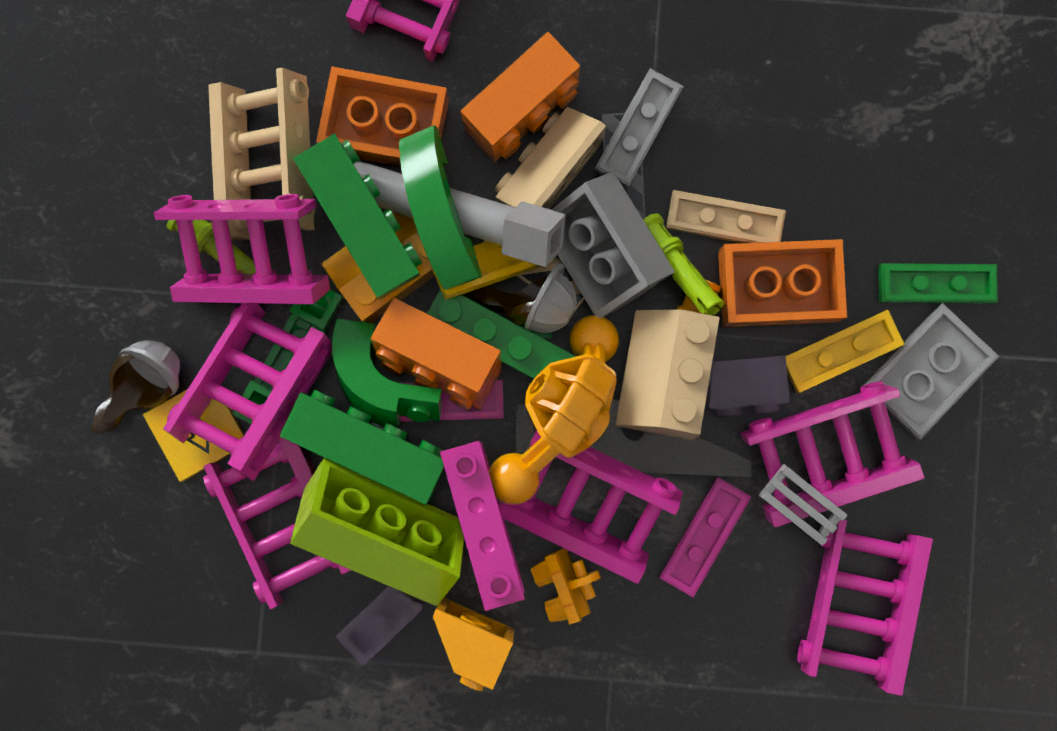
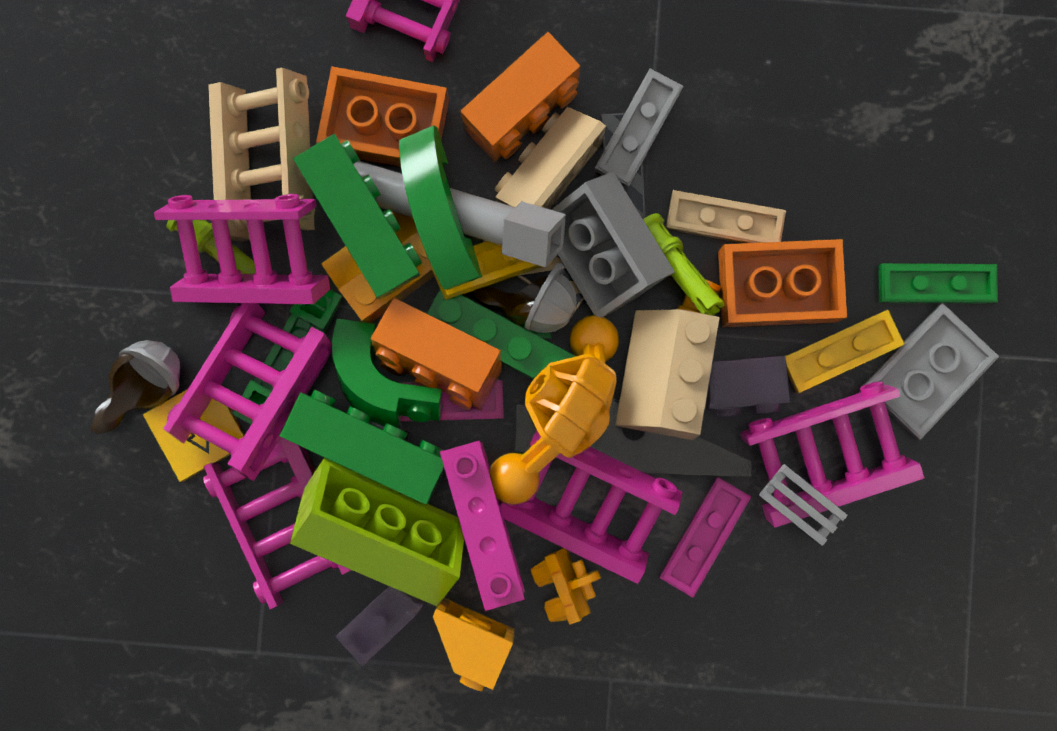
dark pink fence [797,520,933,696] -> none

